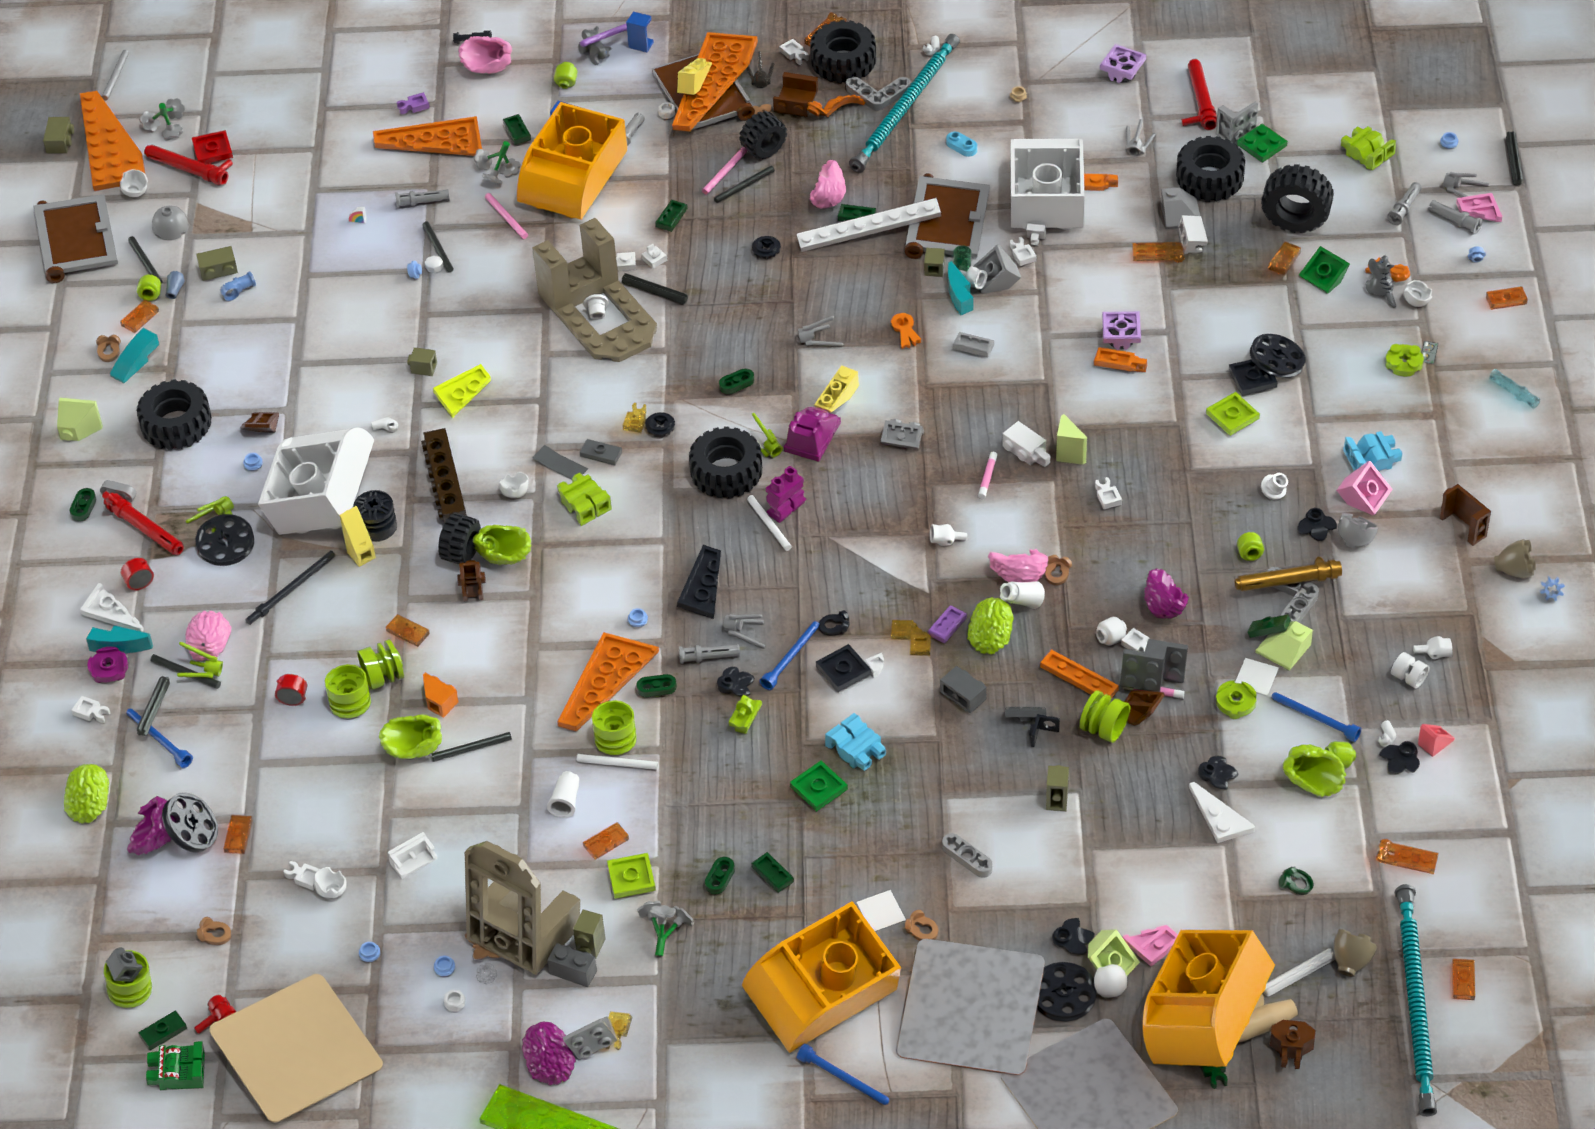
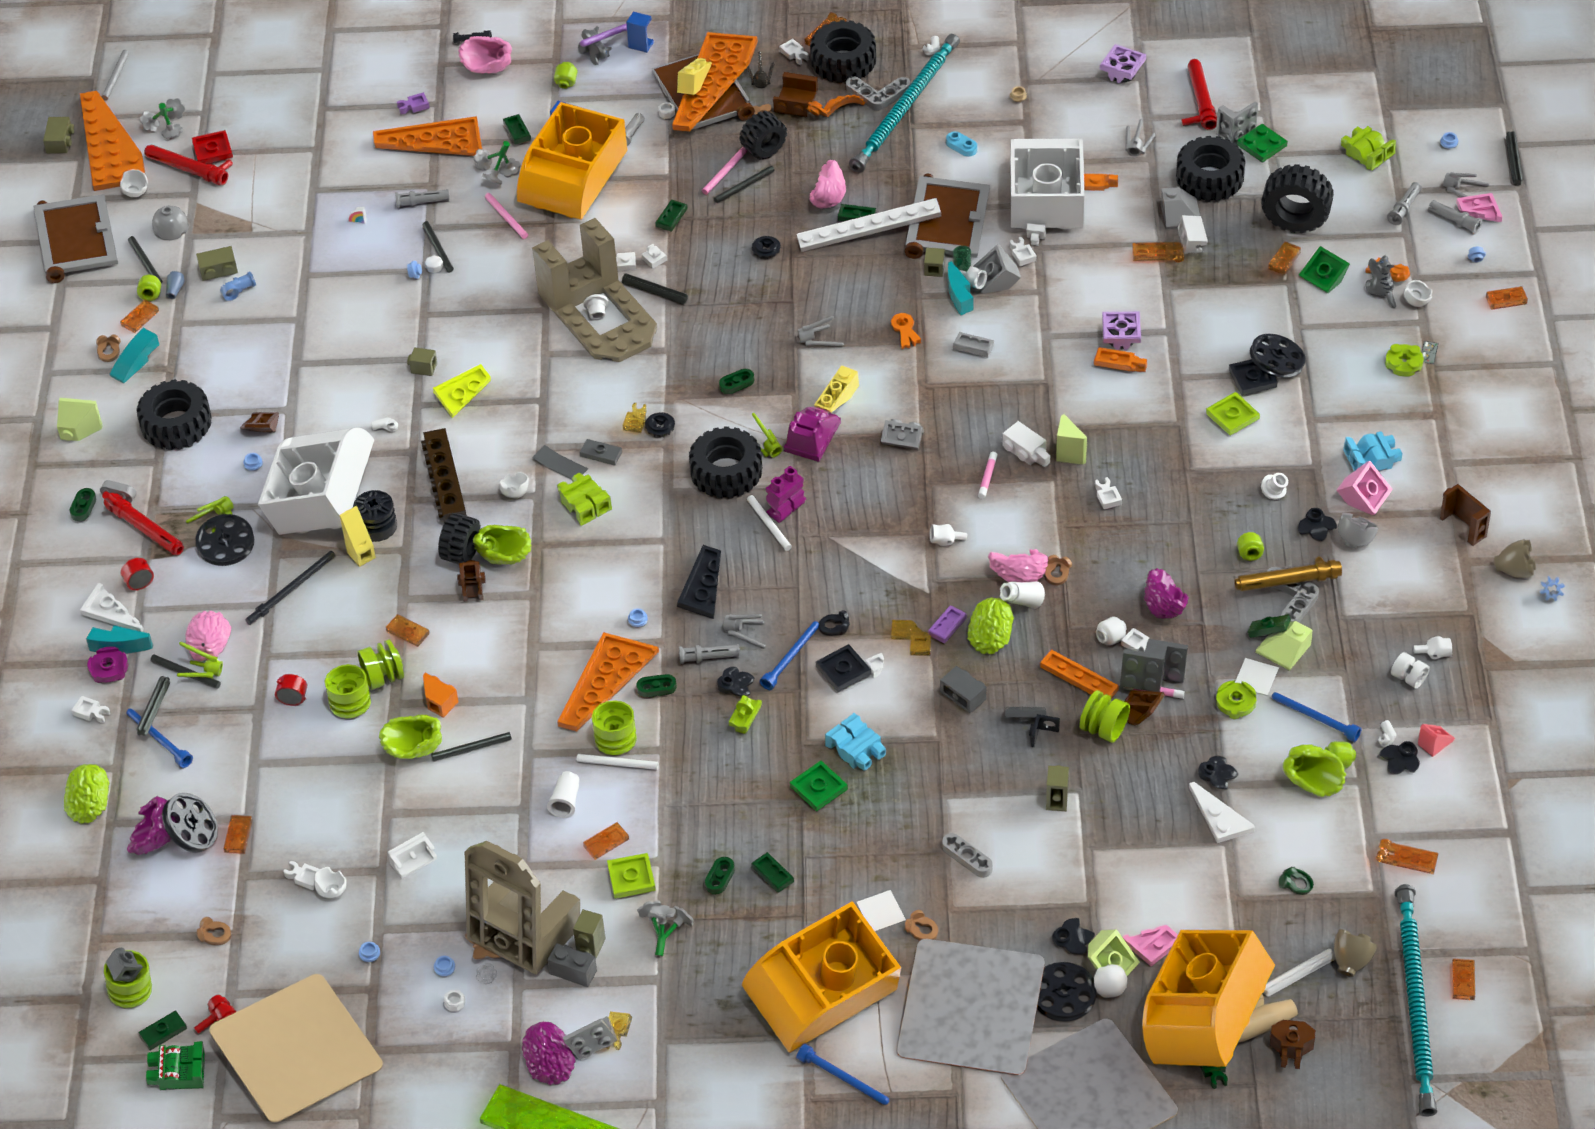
clear light blue pin [1489,369,1540,409] -> none

